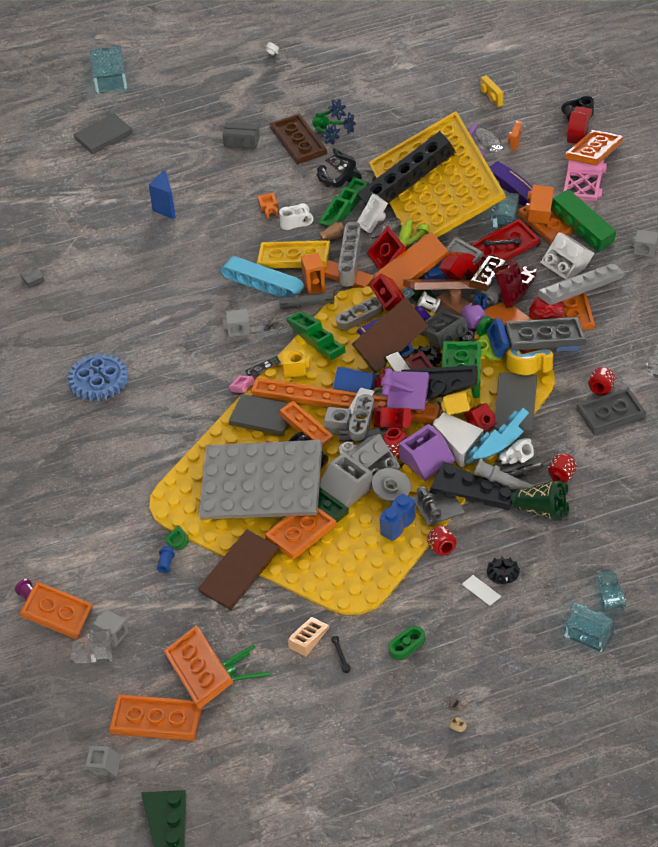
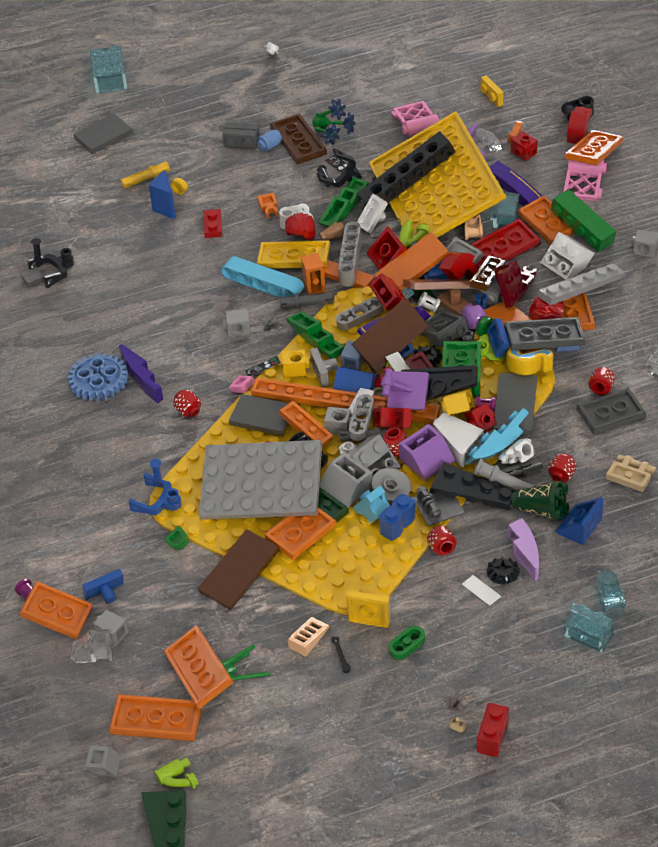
blue pin [157,546,175,573] -> none
black hinge [484,238,521,247] -> none
orange brick [525,184,554,224] -> none
none -> black piece [27,238,74,288]
none -> blue tile [82,569,124,604]
none -> dark purple slope [119,344,163,403]
none -> yellow pin [120,161,170,189]
none -> blue piece [129,459,182,515]
none -> lime plant [154,757,199,789]
none -> yellow tile [170,178,188,195]
none -> red head [173,390,201,418]
none -> red plate [203,209,222,238]
none -> medium blue brick [257,129,282,152]
none -> red hair [285,213,316,241]
none -> light grey tile [310,348,338,388]
none -> sand blue brick [341,340,364,370]
none -> yellow tile [346,590,391,628]
none -> medium azure brick [353,486,390,524]
none -> bright pink piece [391,101,439,137]
none -> light nougat piece [464,213,483,240]
none -> magenta bush [475,396,496,414]
none -> red brick [477,703,509,757]
none -> lavender slope [508,518,539,581]
none -> red brick [511,132,538,161]
none -> blue slope [555,497,604,545]
none -> tan plate [606,454,656,492]

